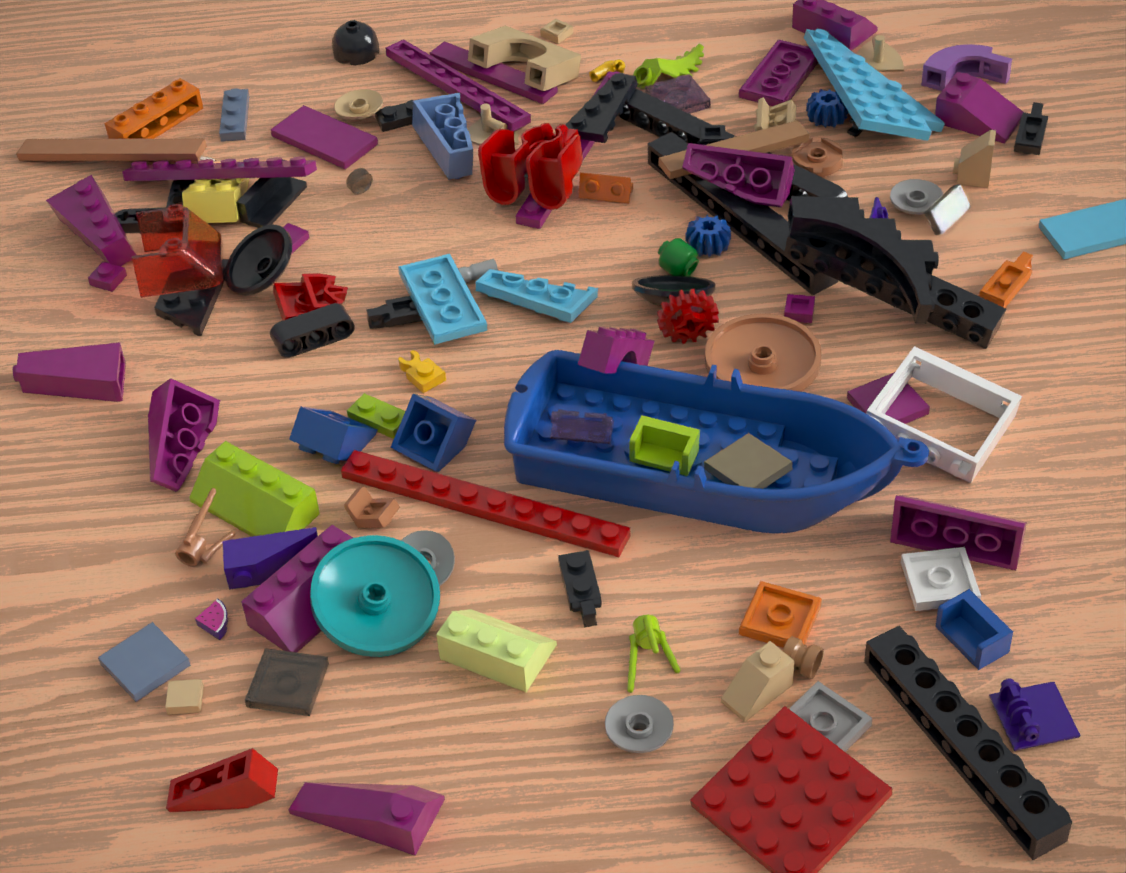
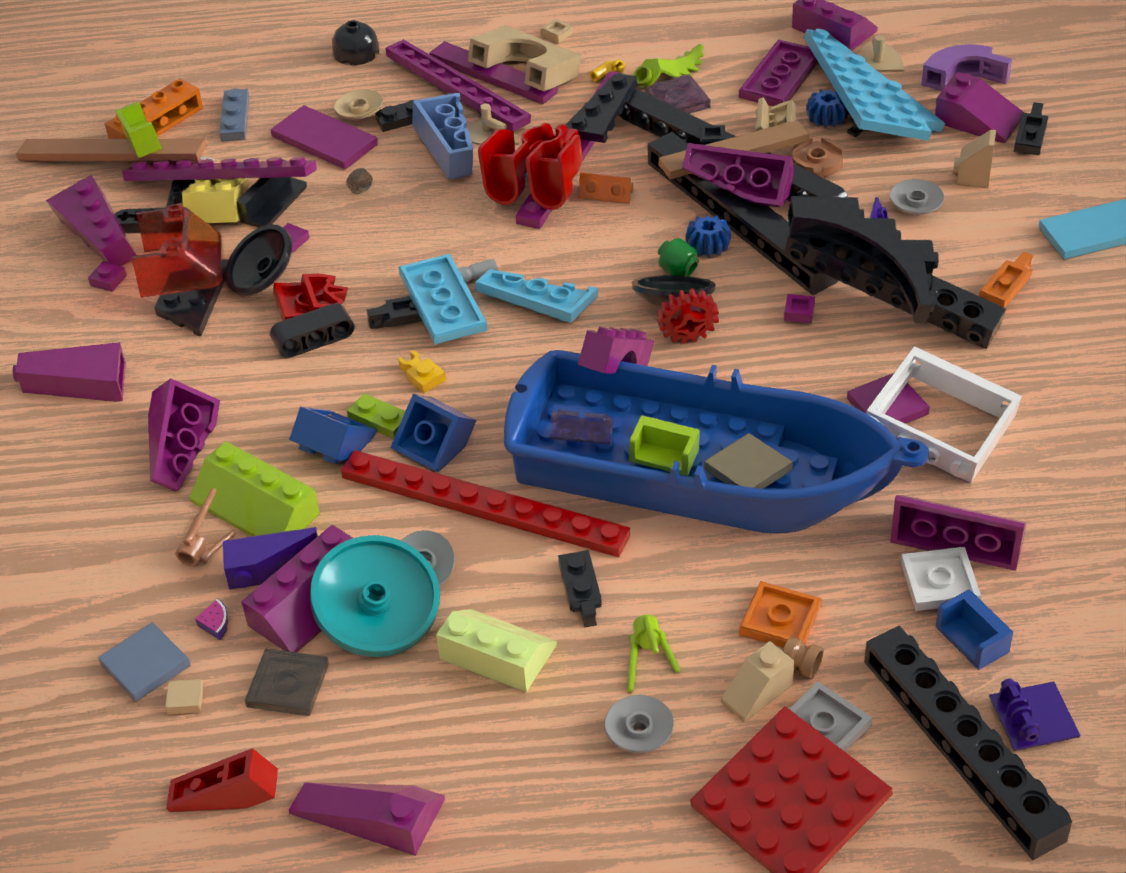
nougat bracket [344,486,400,529] -> none
nougat dish [705,314,822,392] -> none
clear smoke tile [924,184,971,235] -> none
none -> lime panel [115,102,162,159]

